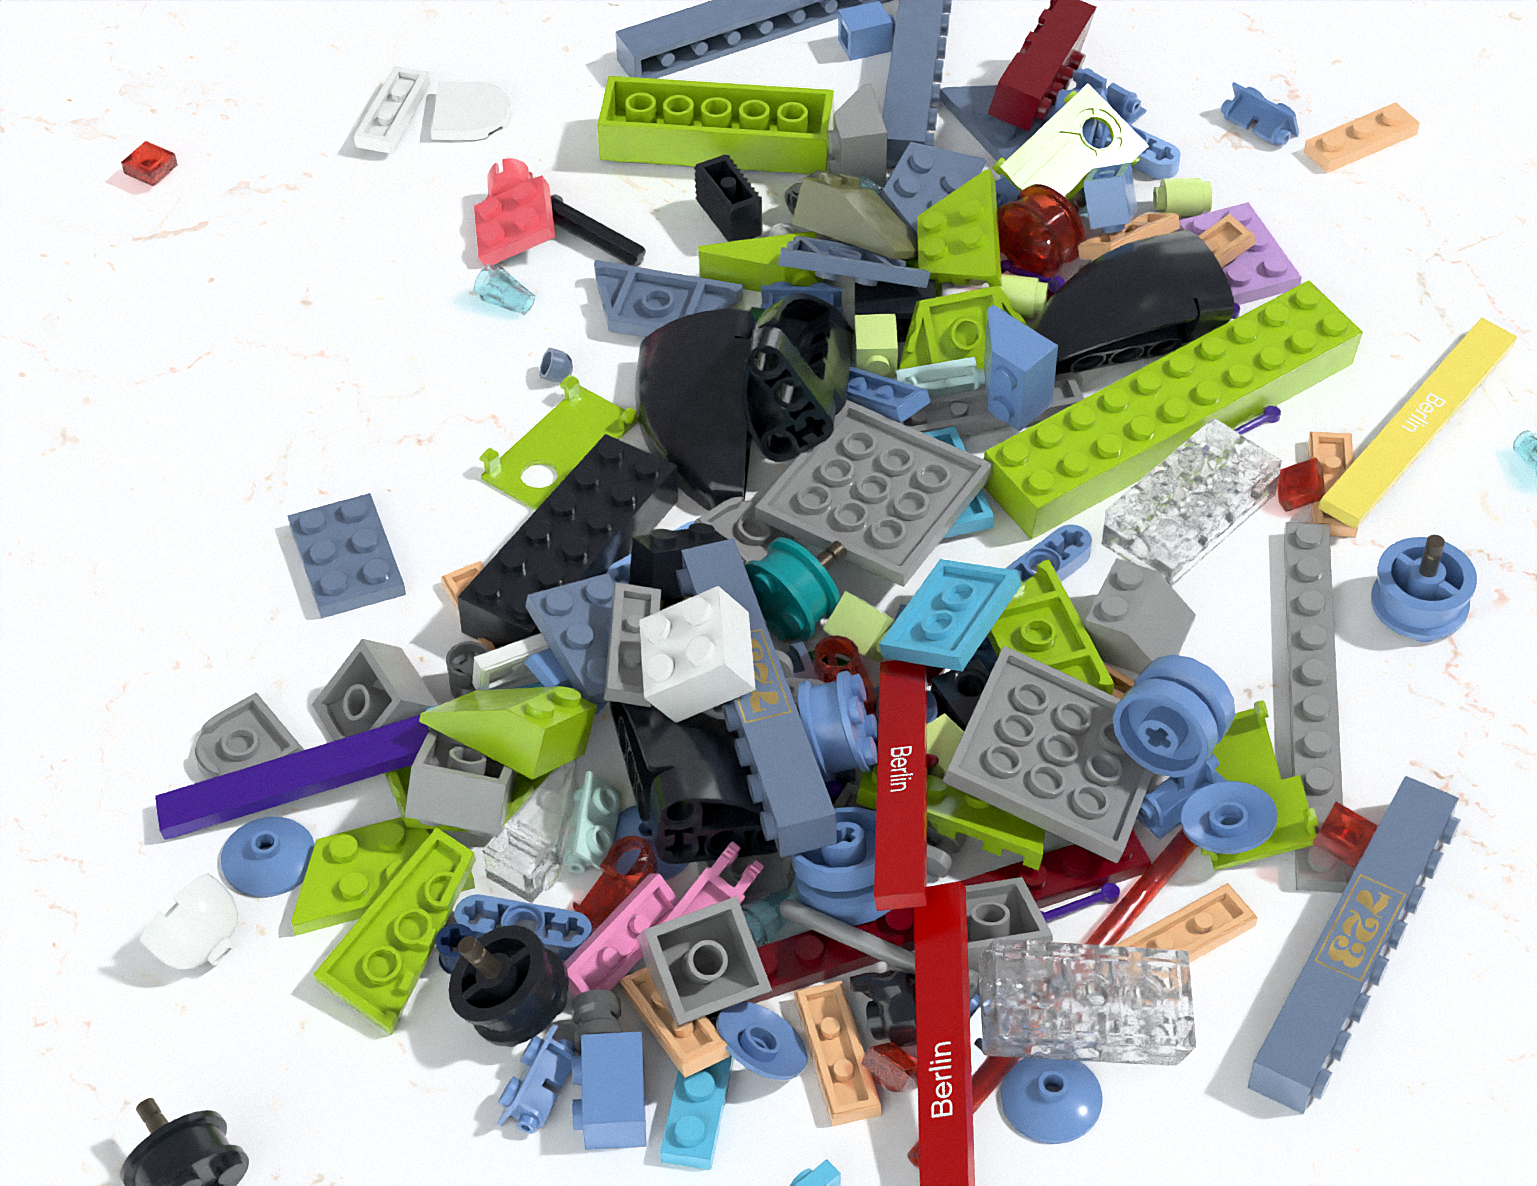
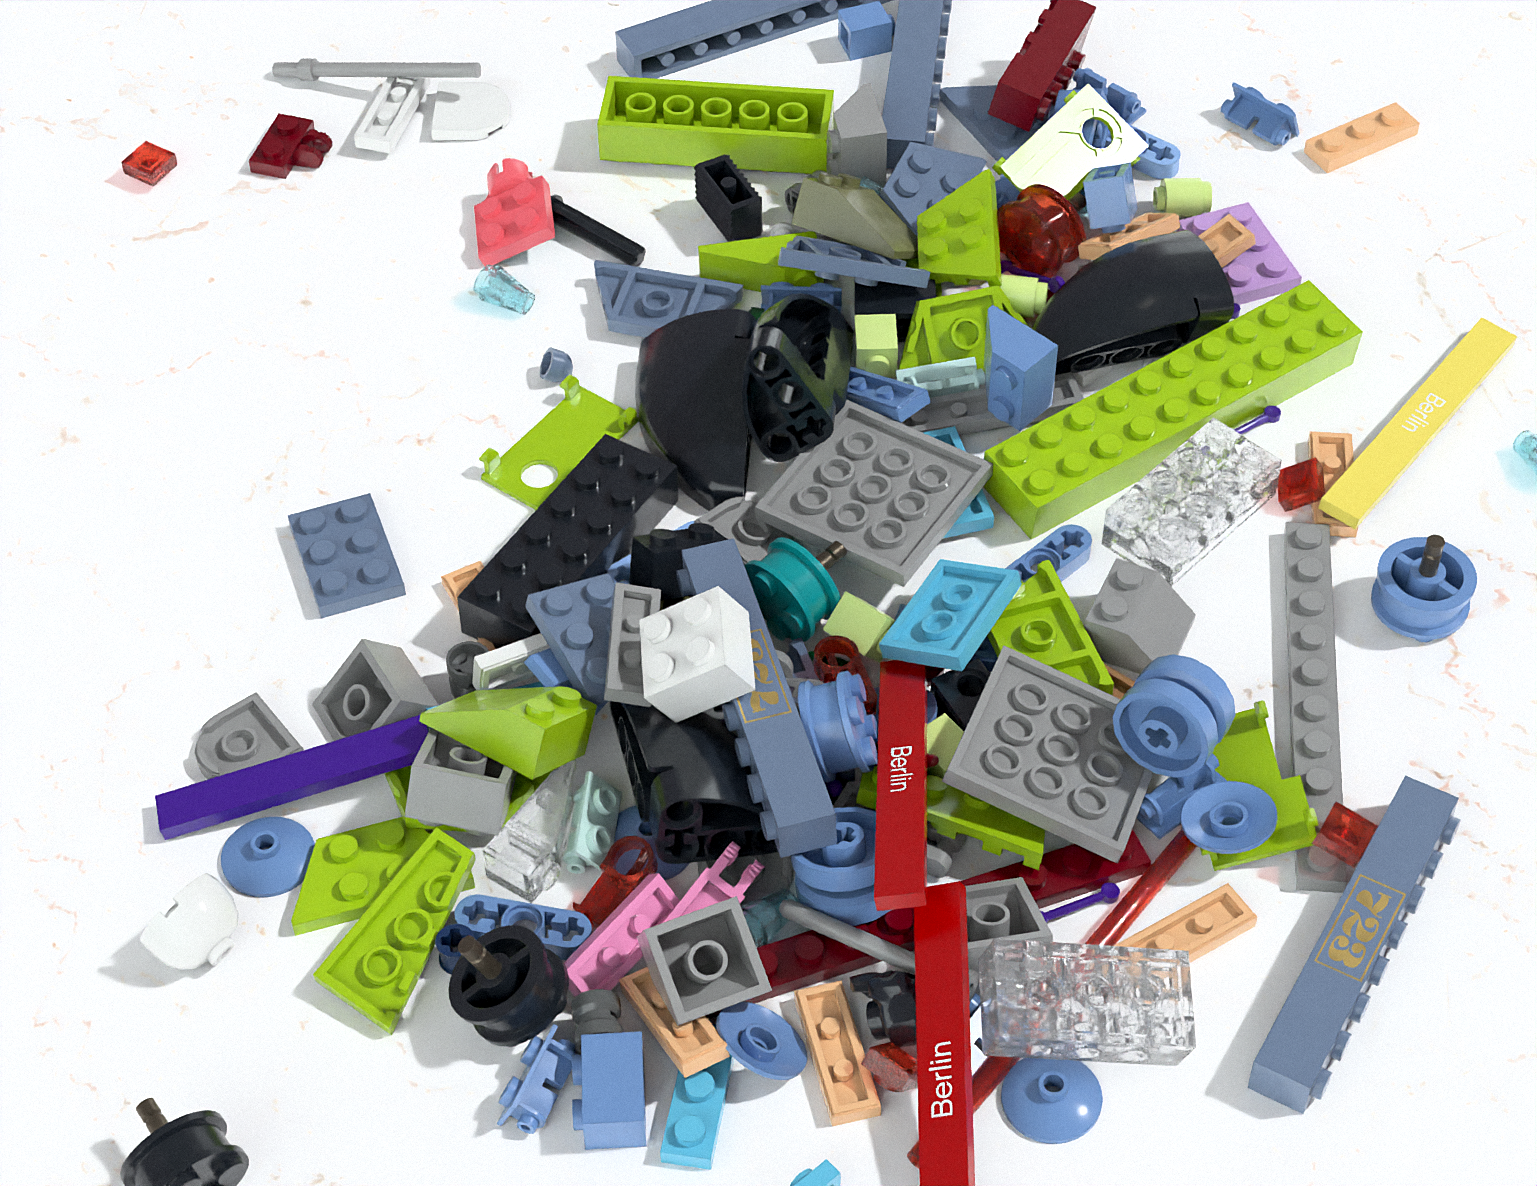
none -> dark red hinge [249,113,333,179]
none -> light grey bar [272,58,481,81]

